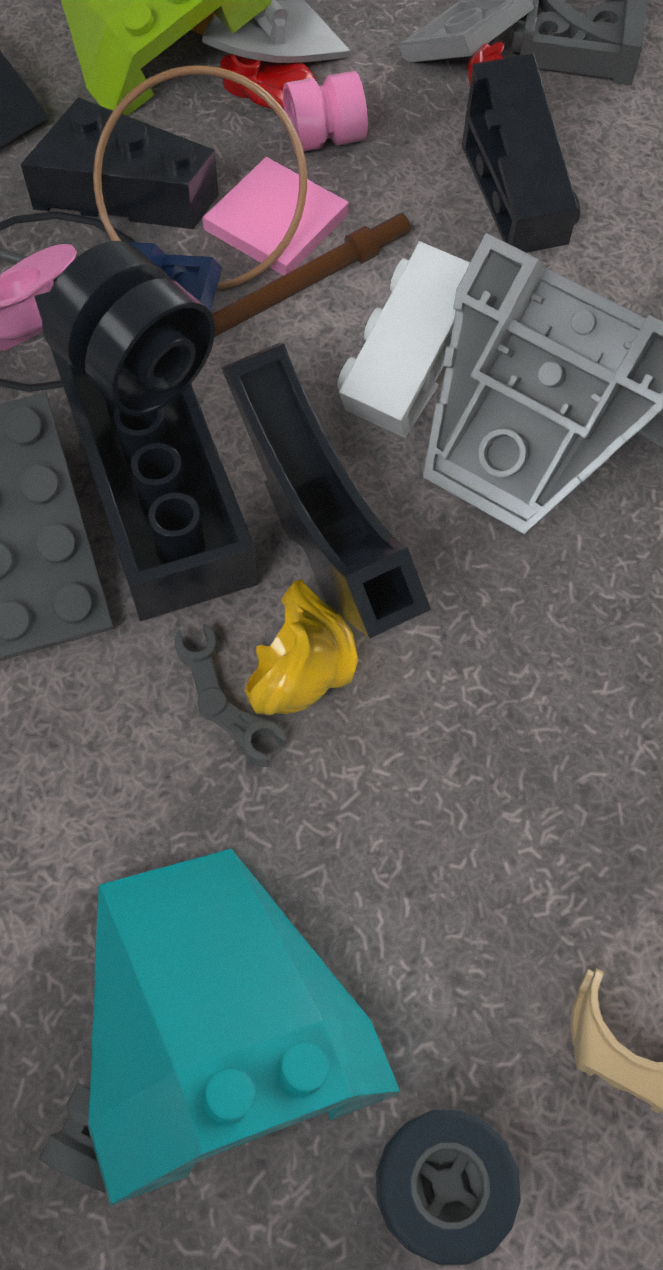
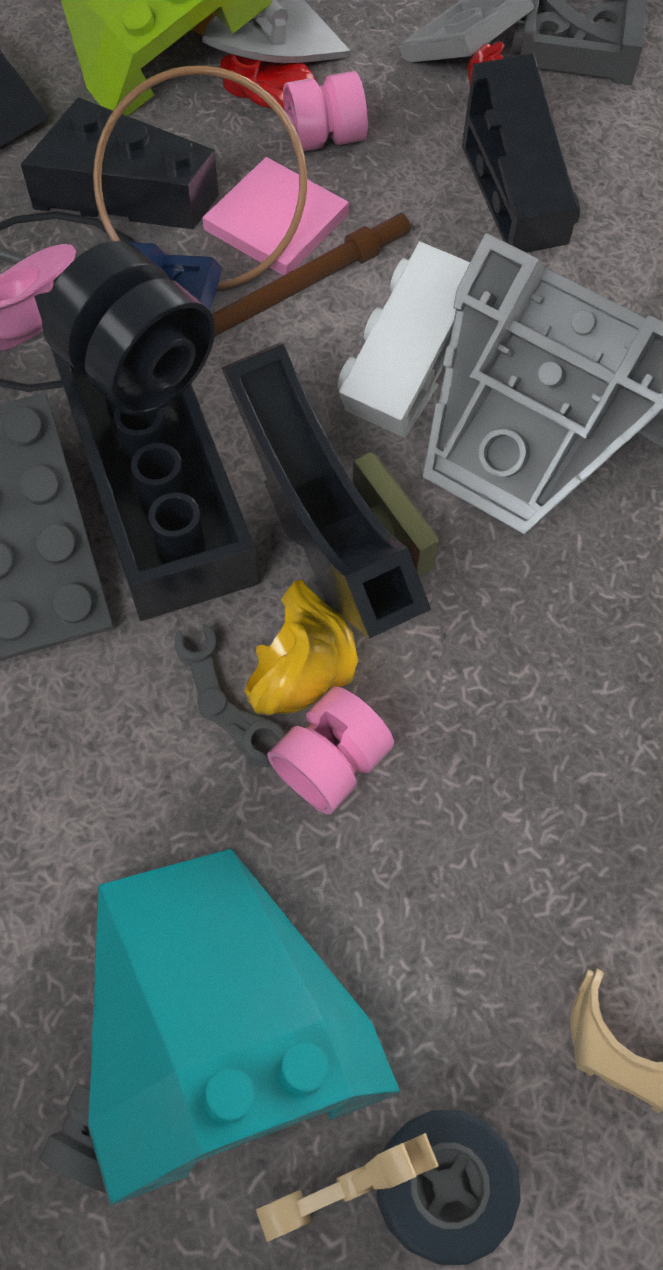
none -> tan piece [256,1133,439,1242]
none -> bright pink wheel [267,686,394,814]
none -> olive plate [352,451,439,576]

